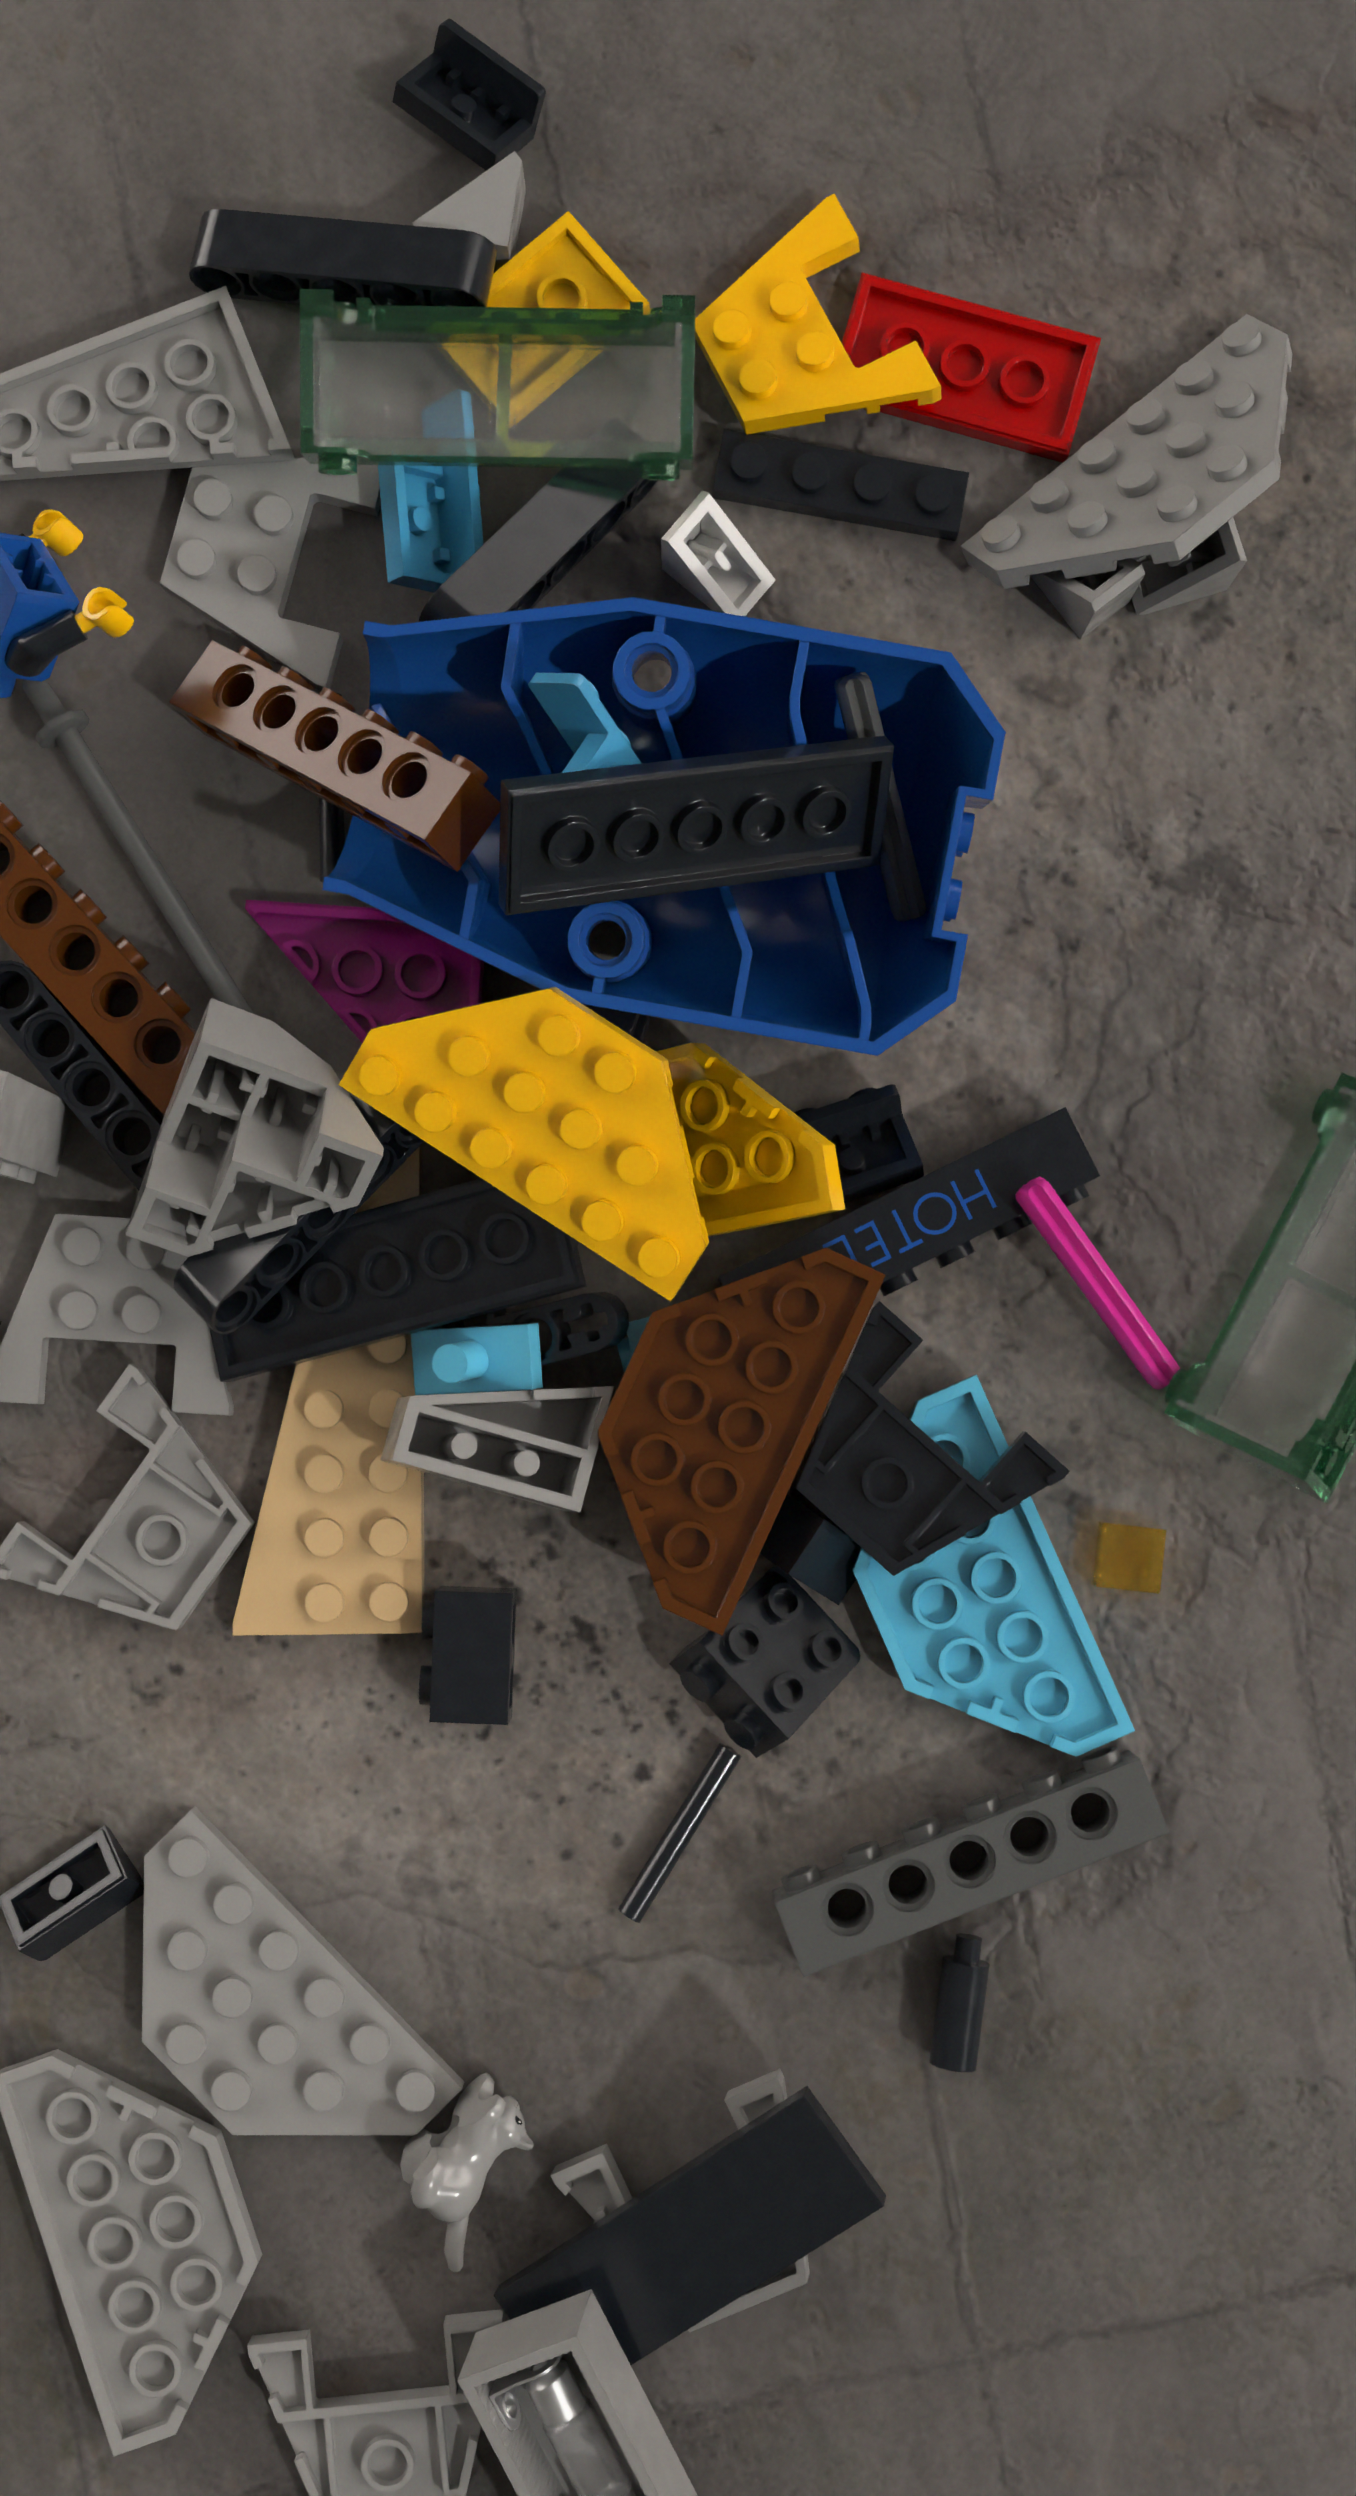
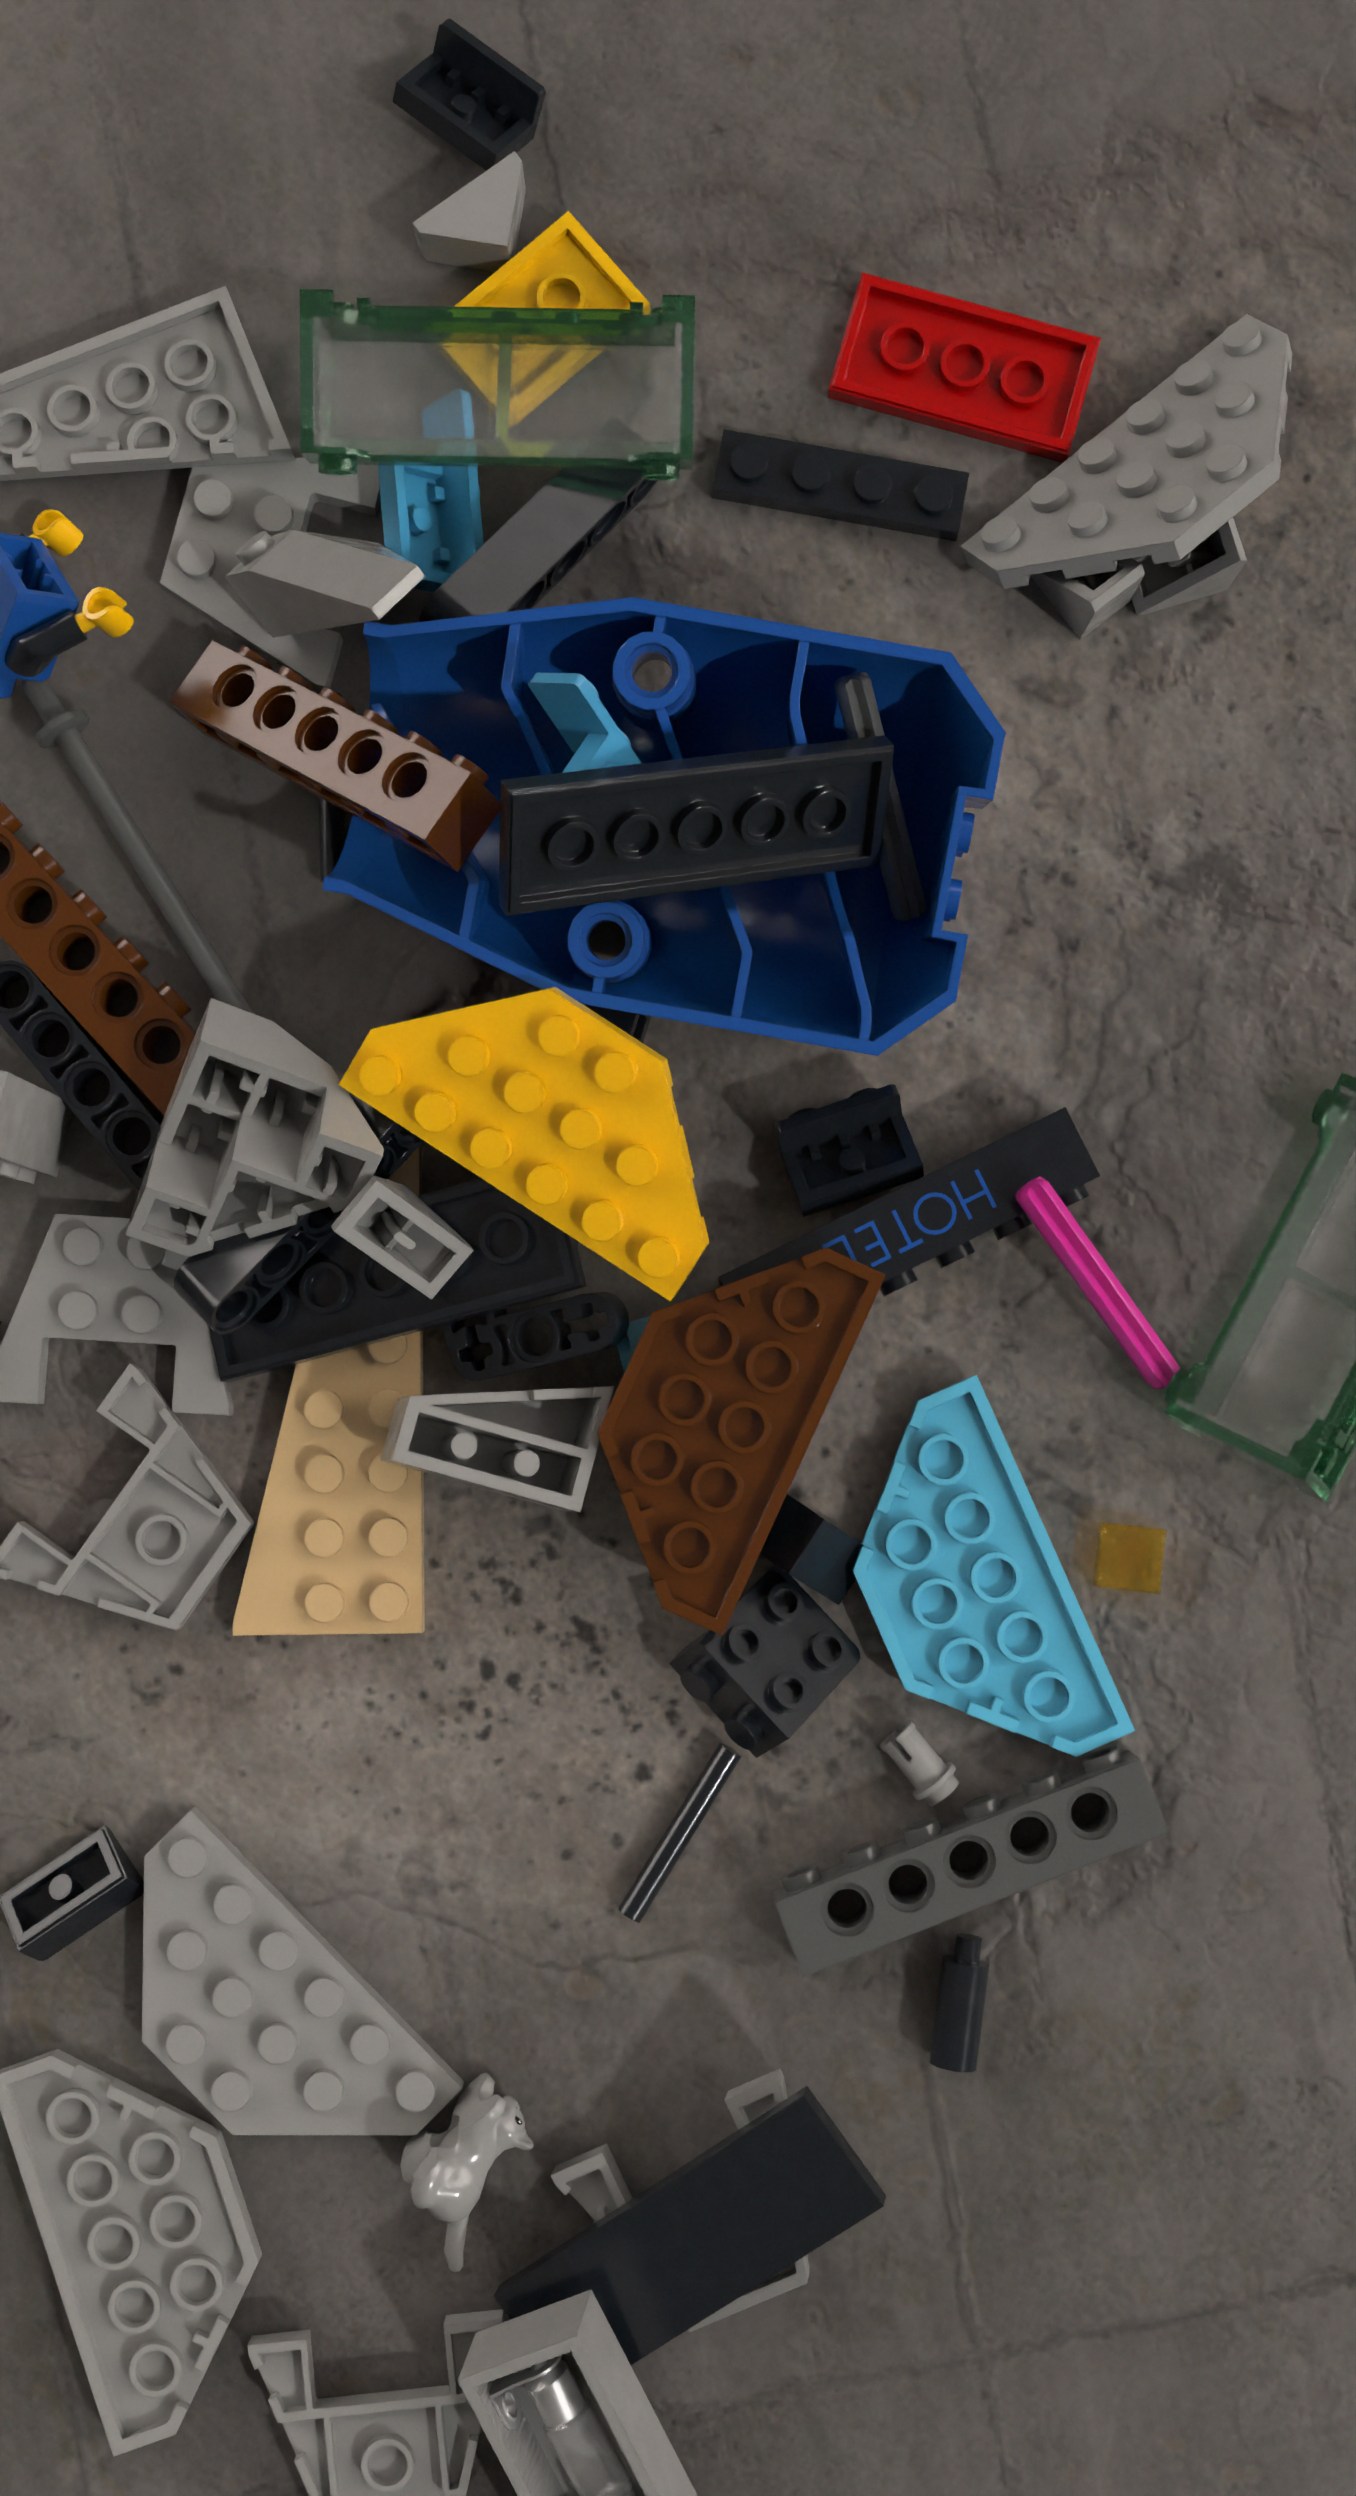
black beam [189,209,497,320] -> none
magenta tile [245,900,486,1043] -> none
medium azure tile [411,1323,543,1395] -> none
black brick [419,1586,517,1725] -> none
yellow plate [656,1043,845,1237] -> none
white slope [661,491,775,616] -> none
yellow wing [691,194,941,435] -> none
black wing [795,1301,1070,1576] -> none
none -> light grey wedge [225,530,425,638]
none -> light grey slope [331,1175,474,1300]
none -> light grey pin [880,1720,959,1806]

